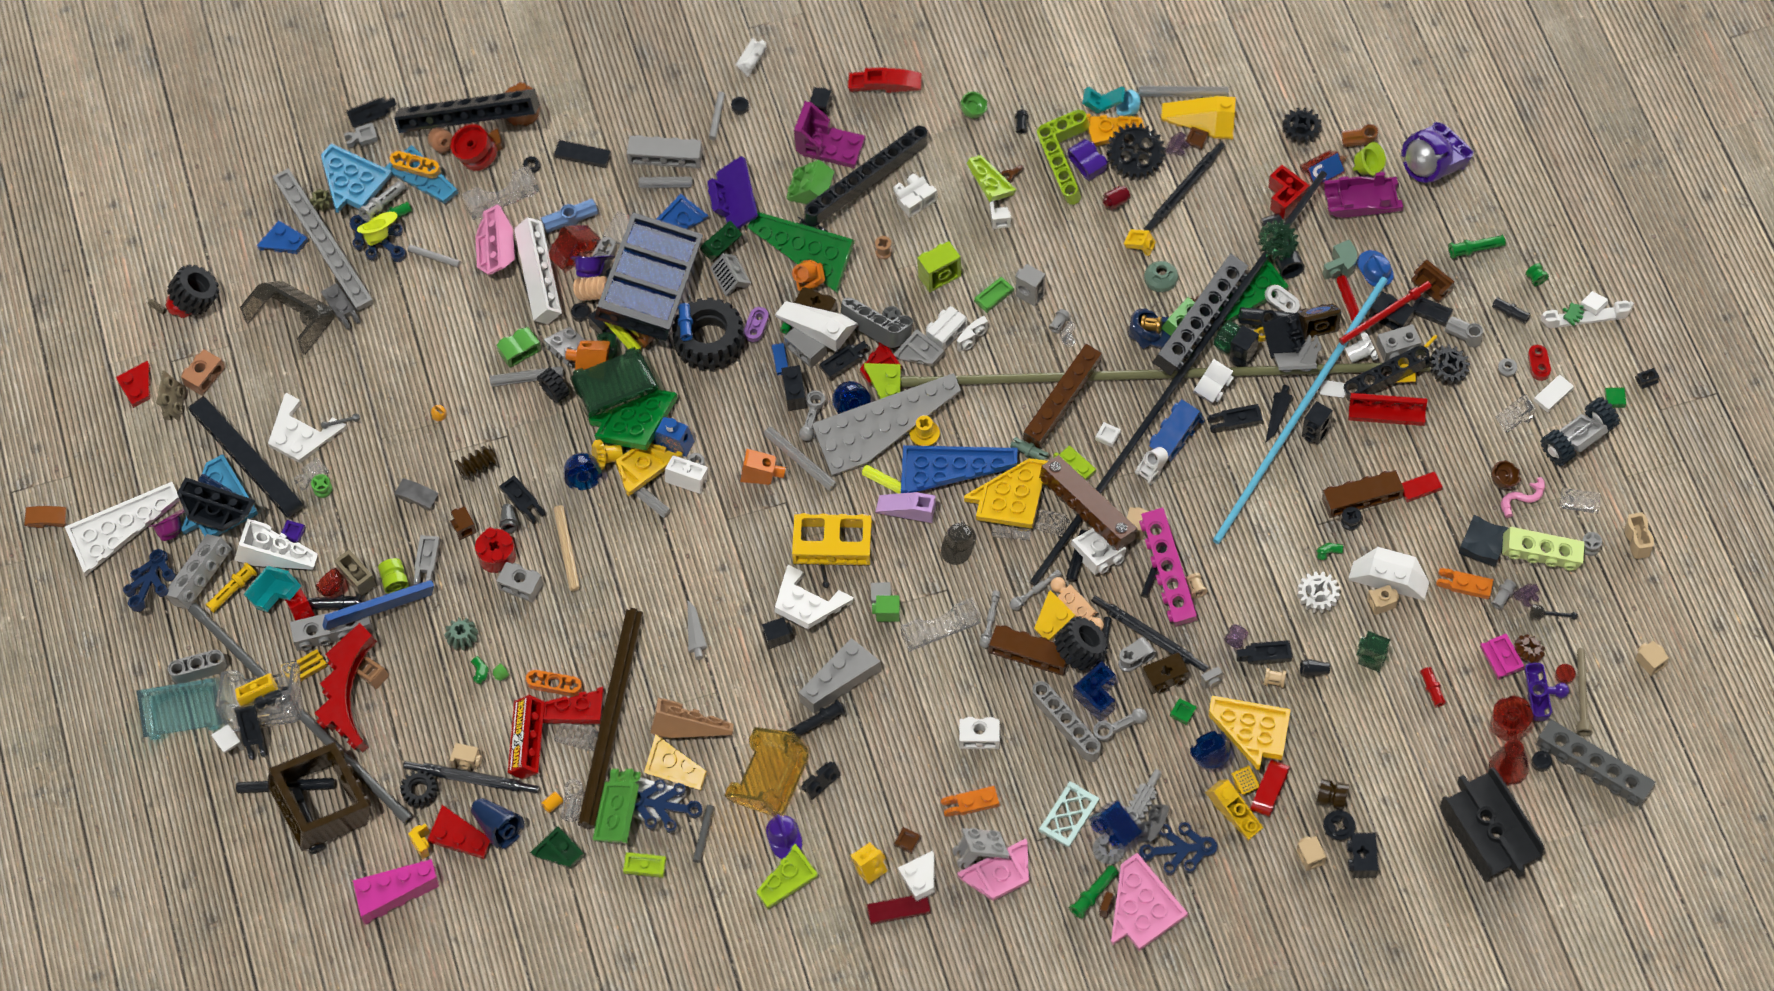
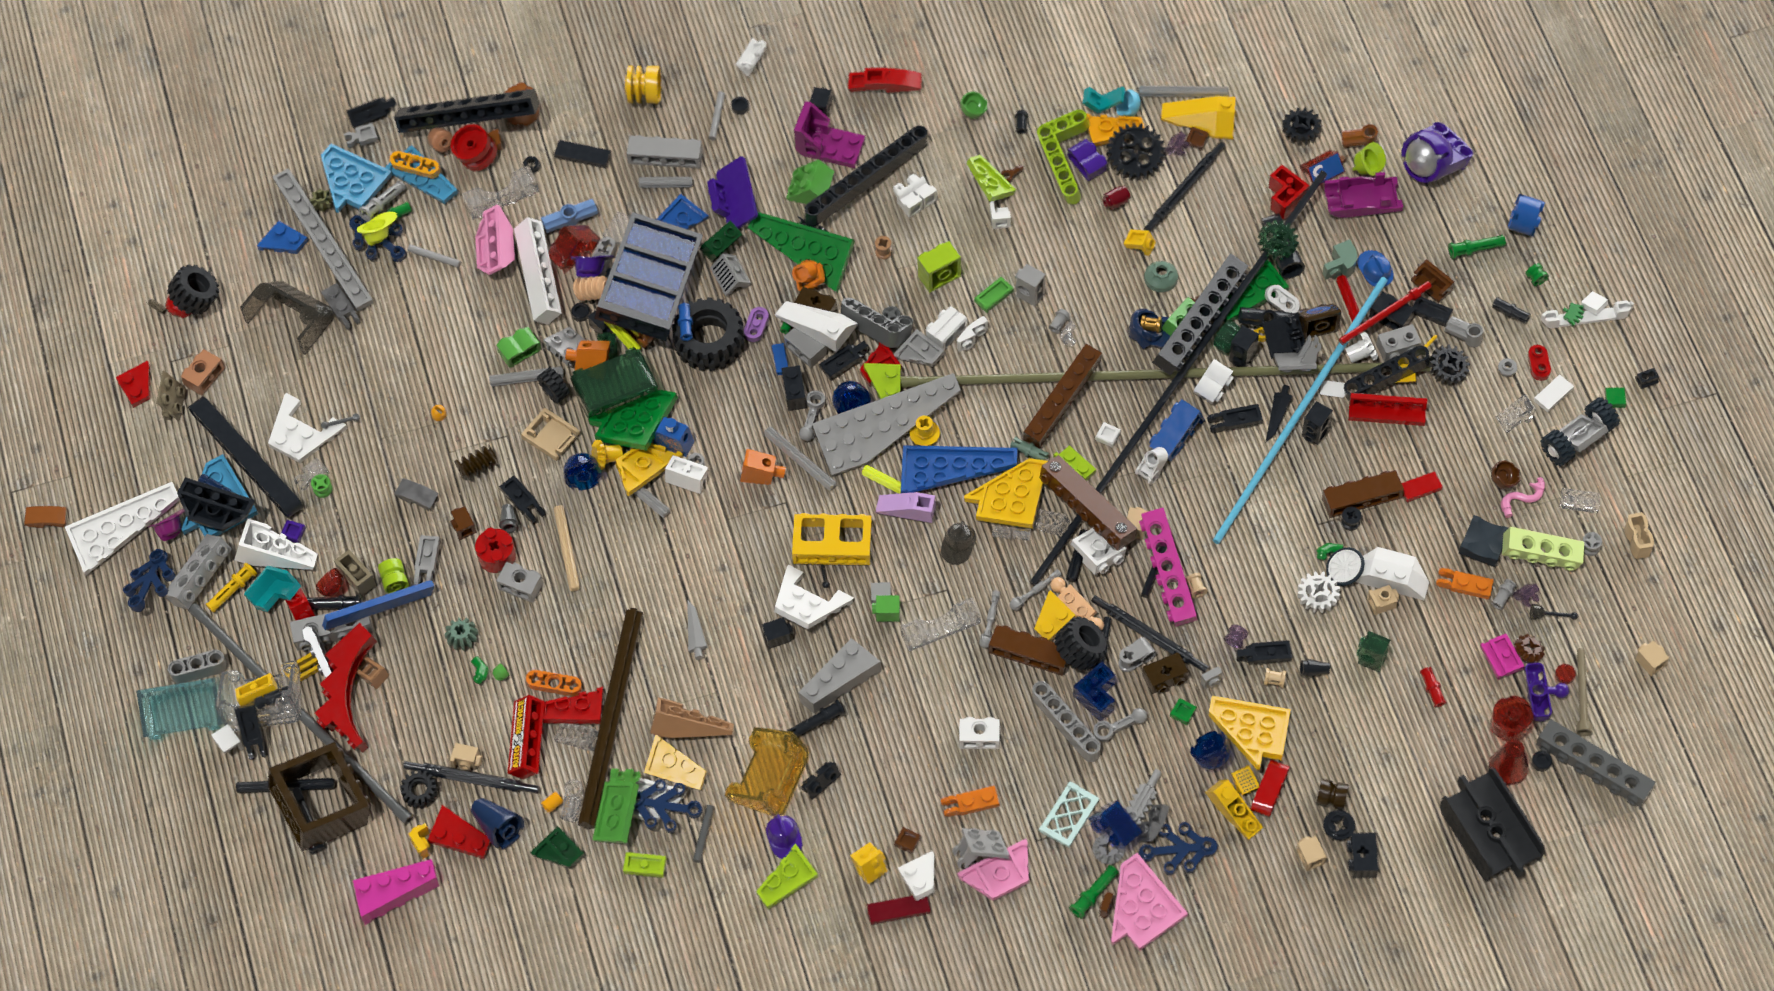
none -> hinge [302,626,334,678]
none -> tan container [521,407,580,461]
none -> yellow wheel [625,65,661,104]
none -> white wheel [1326,547,1365,586]
none -> blue brick [1508,194,1545,236]

